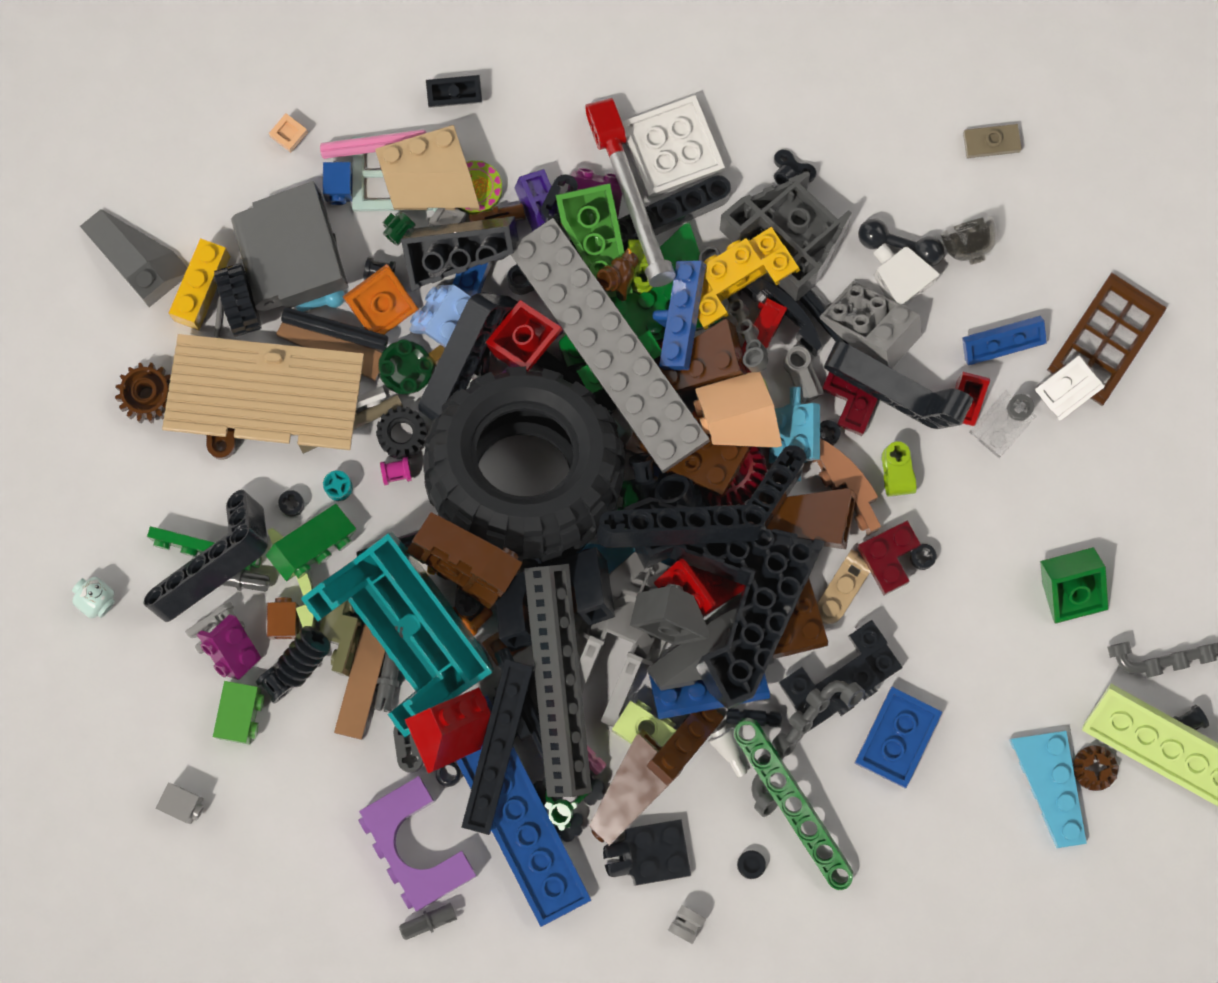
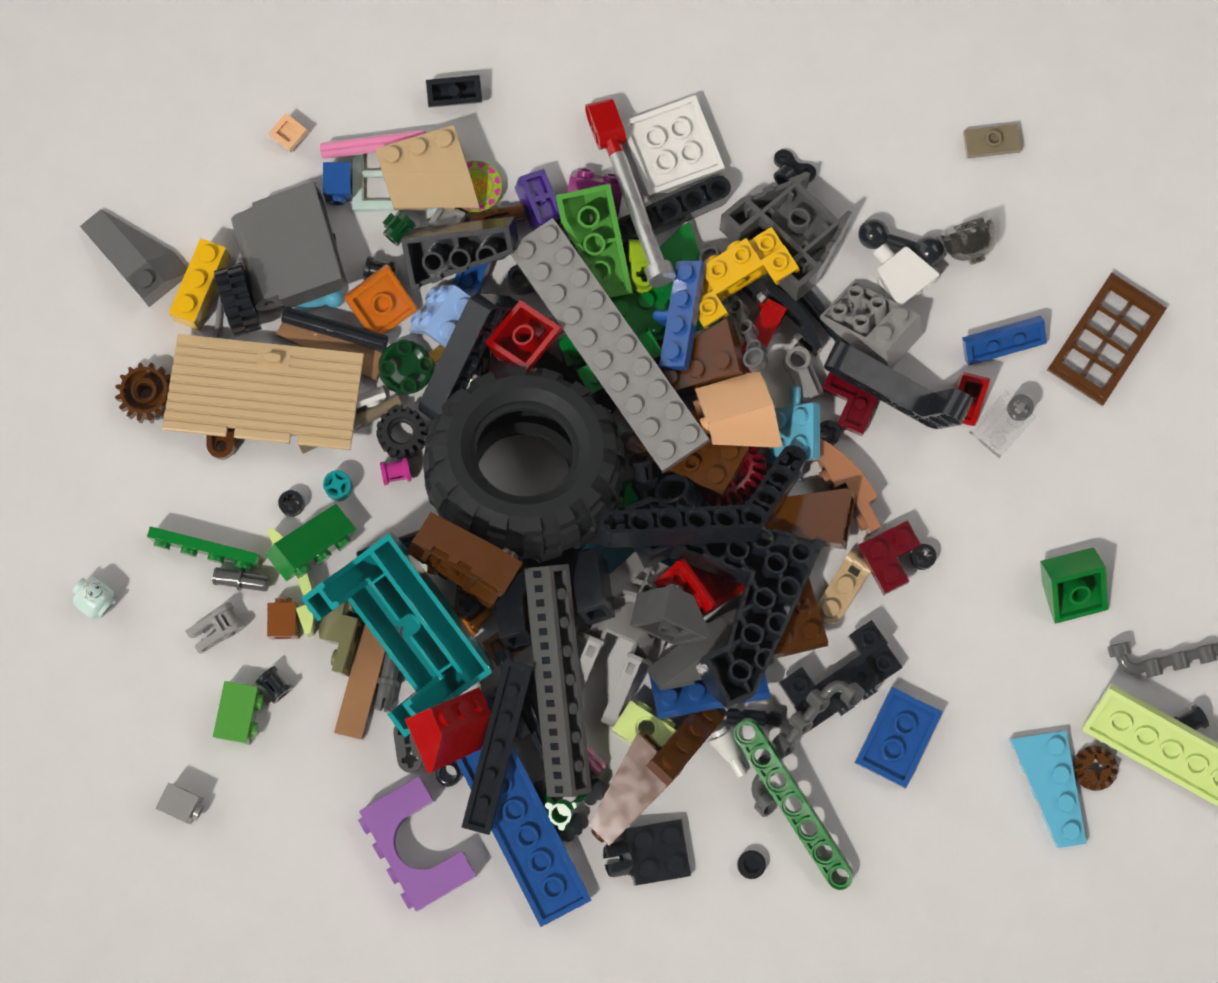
black beam [143,489,268,622] -> none
magenta bracket [197,614,261,680] -> none
black piece [277,626,331,687] -> none
dark grey axle [399,903,457,940] -> none
black beam [541,174,578,224] -> none
reddish brown animal [597,249,638,302] -> none
light grey wheel [668,905,706,944] -> none
lime piece [881,441,916,497] -> none
white plate [1035,354,1105,420] -> none

